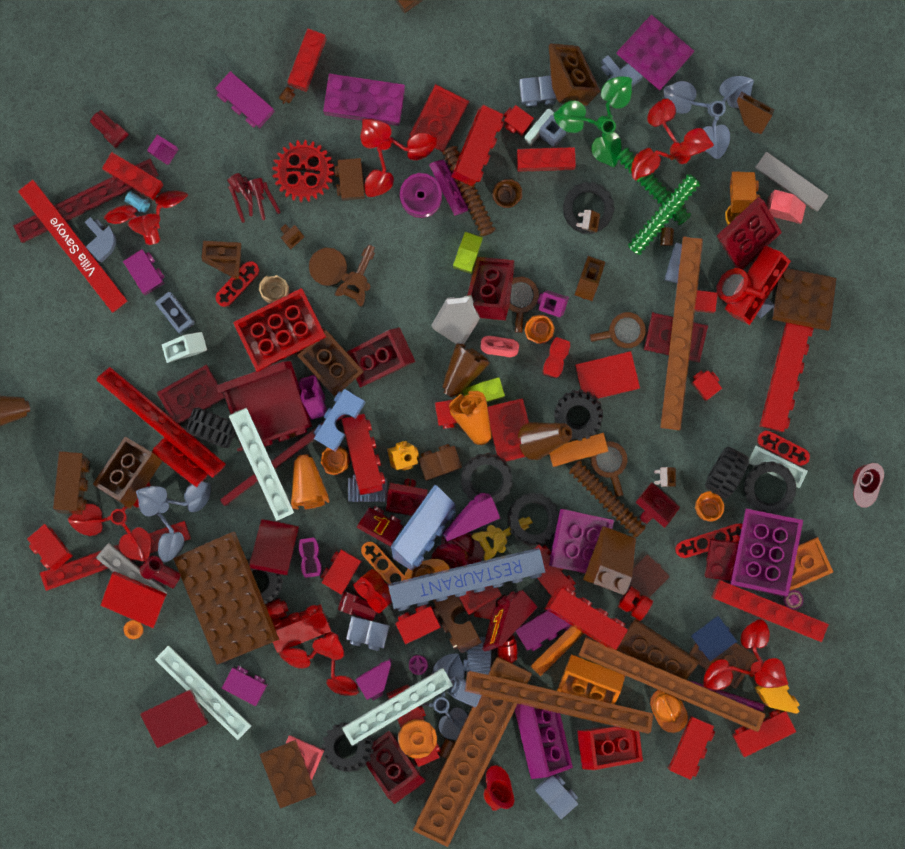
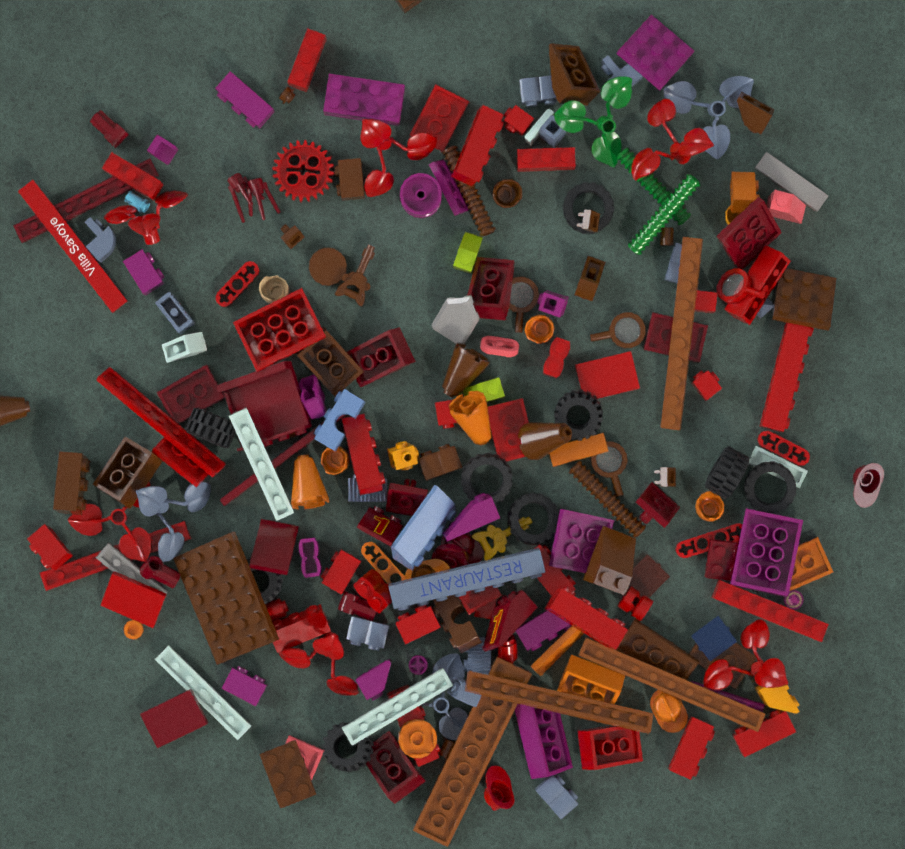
reddish brown wing [202,241,242,279] -> none

